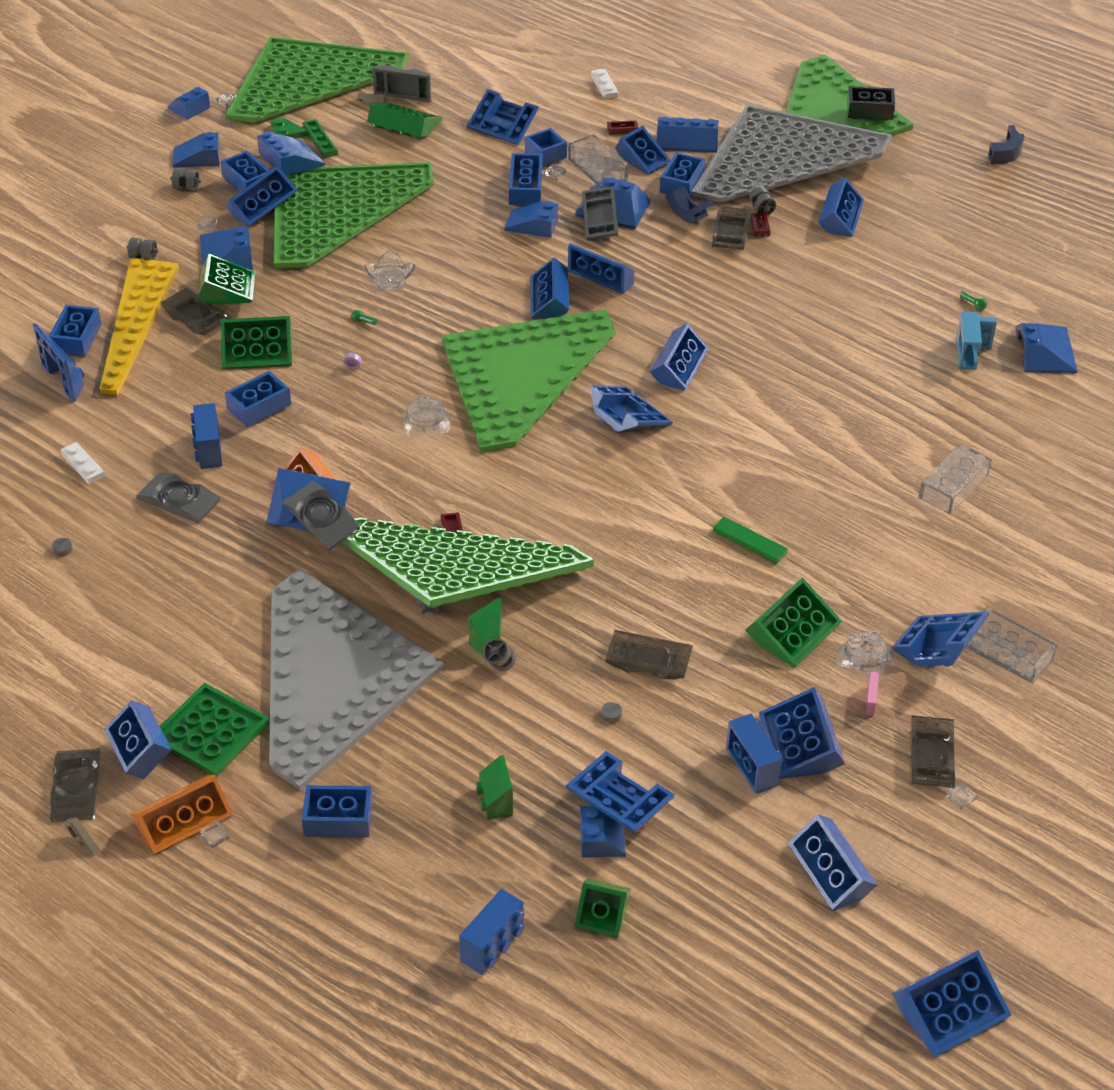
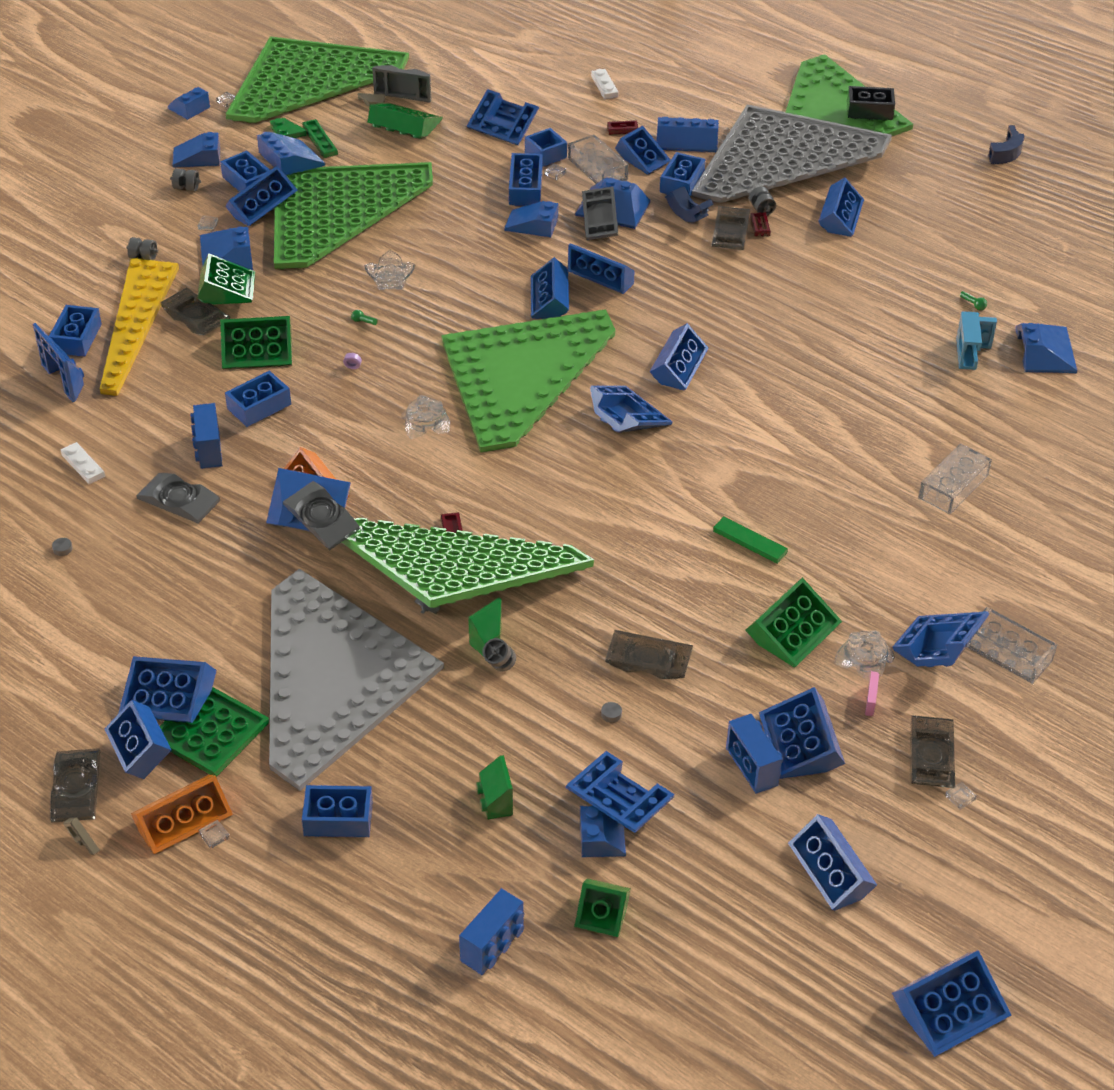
none -> blue slope [118,656,217,723]

